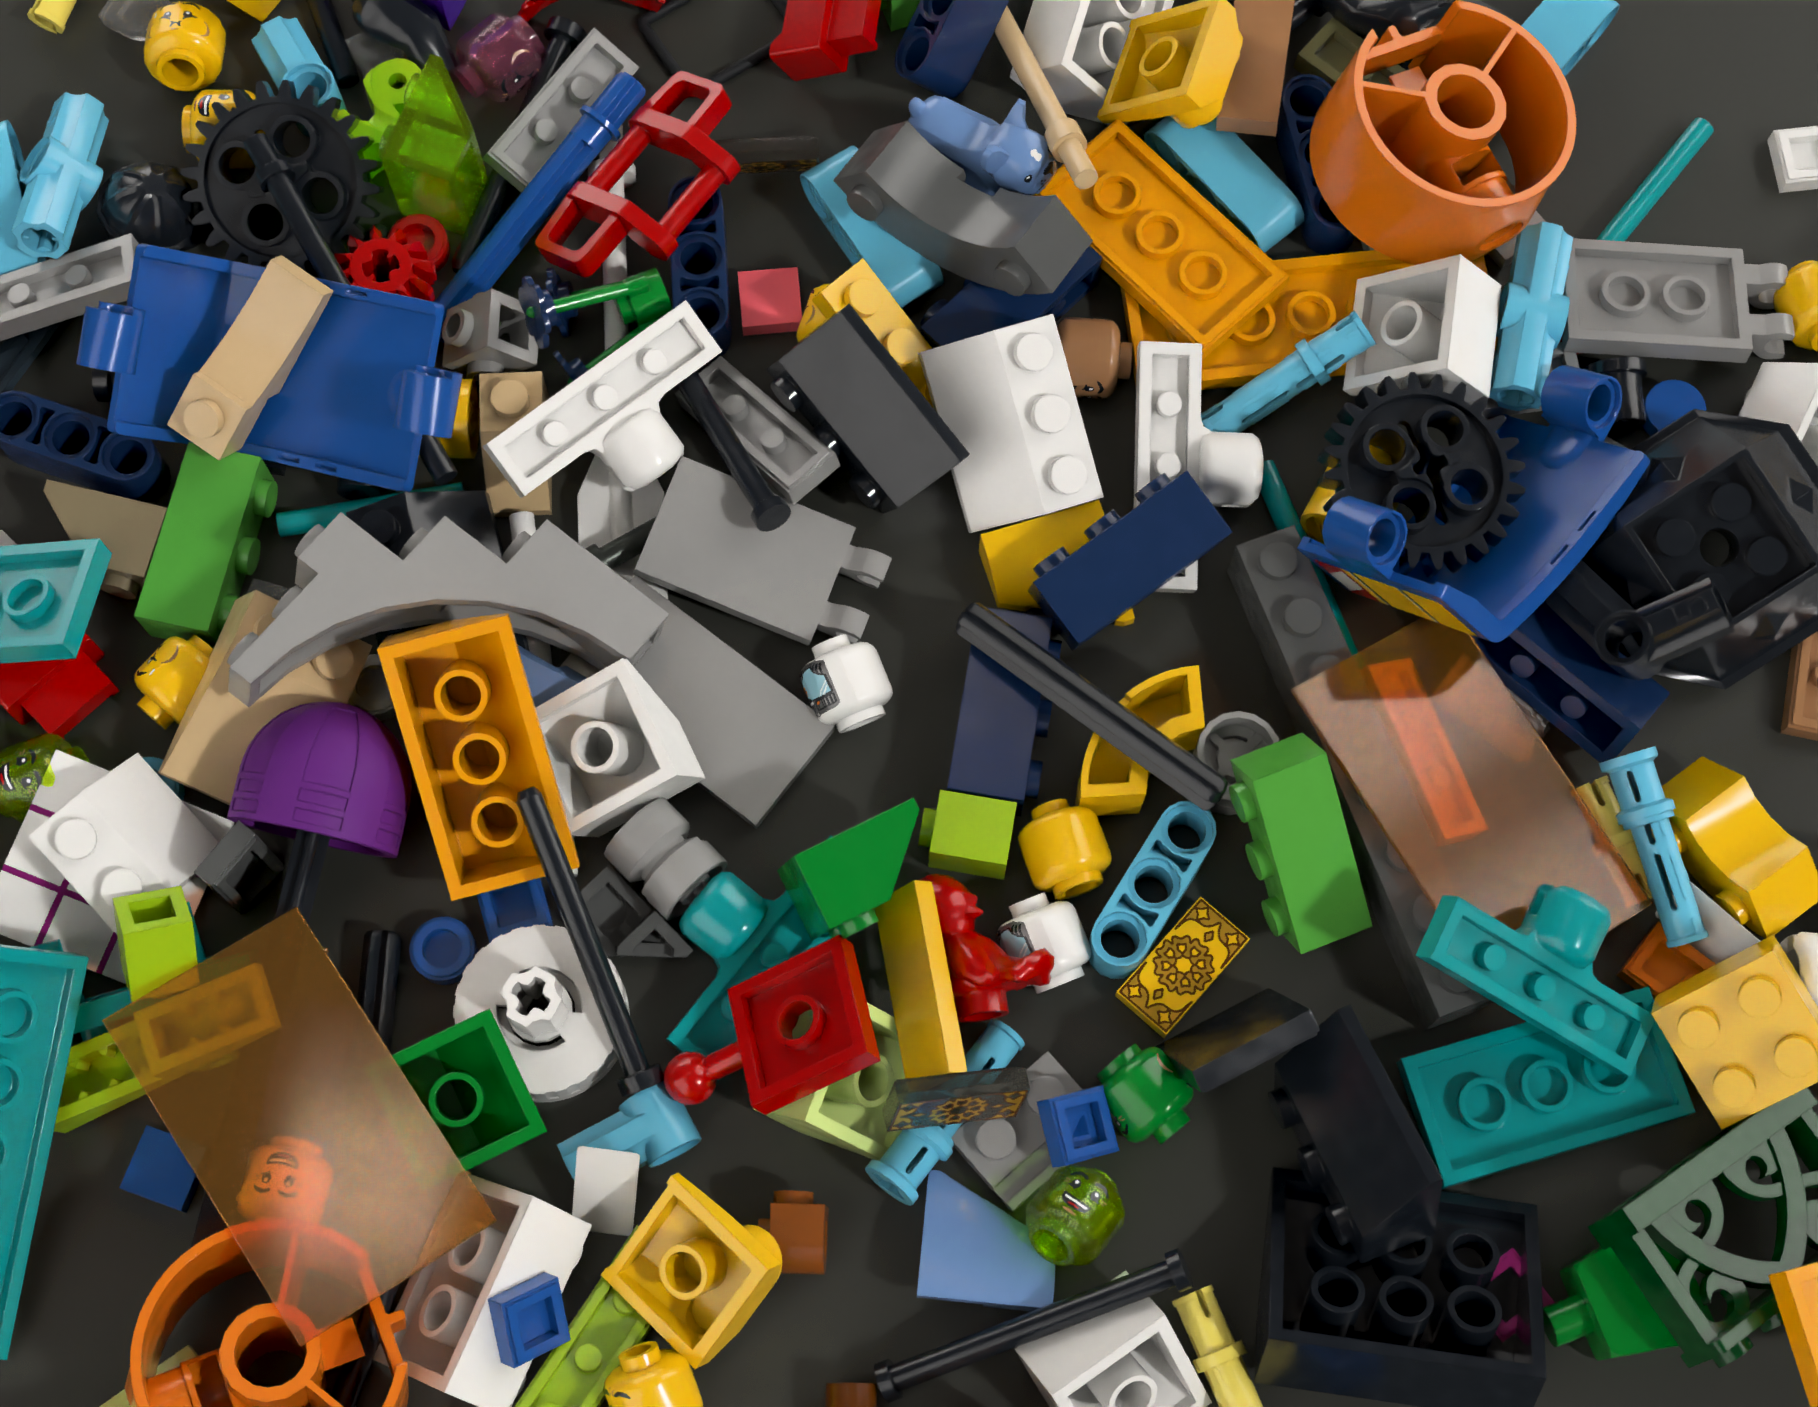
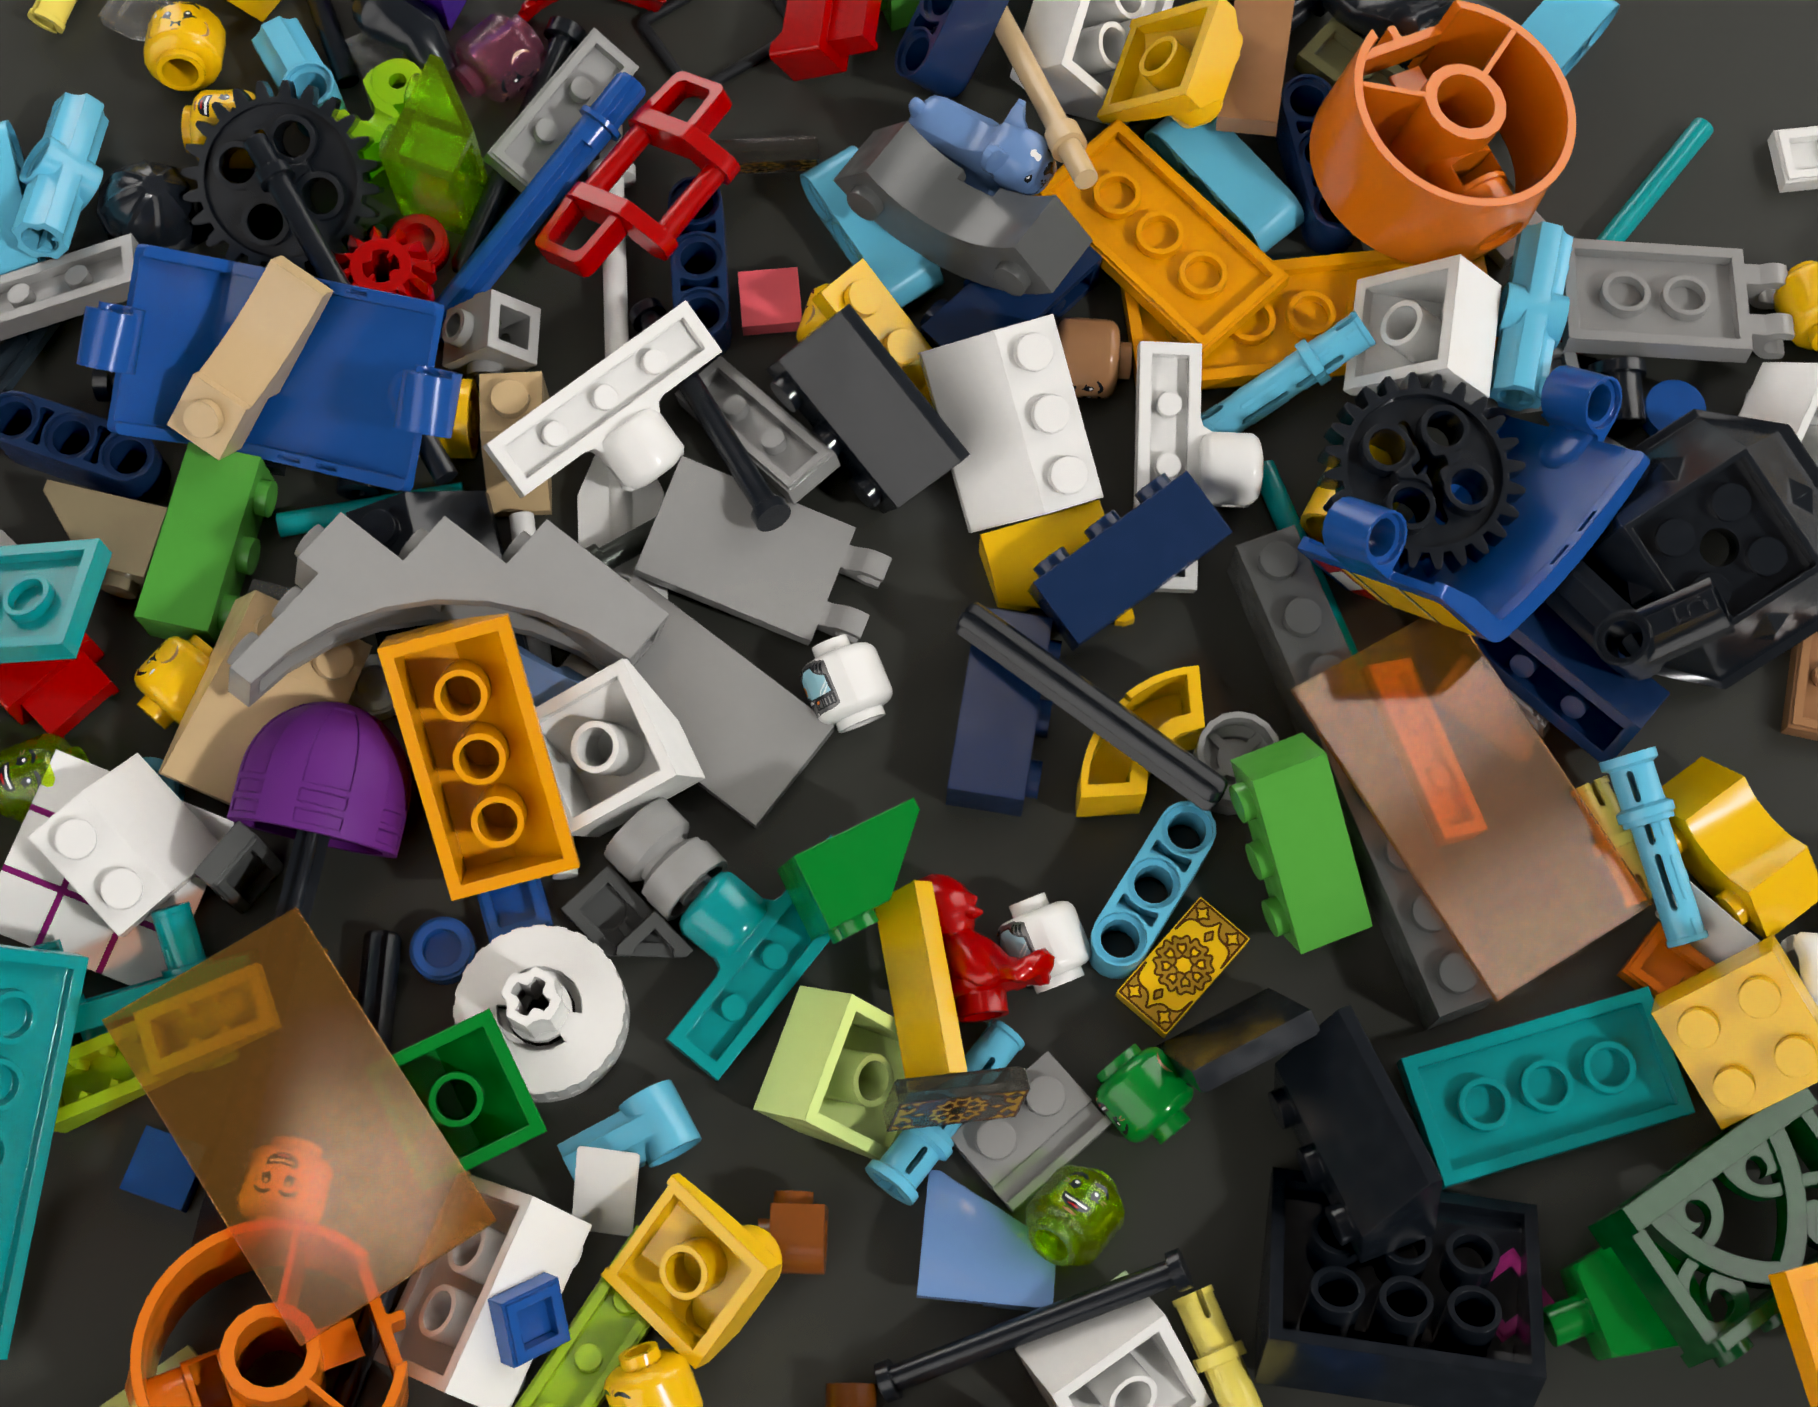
lime brick [112,886,200,1002] -> none
black bar [516,786,664,1097] -> none
plant [518,267,672,384] -> none
red plate [664,934,881,1115] -> none
lime brick [918,790,1017,880] -> none
yellow head [1018,799,1112,900] -> none
blue tile [1037,1085,1119,1168] -> none
teal plate [1415,884,1655,1077] -> none

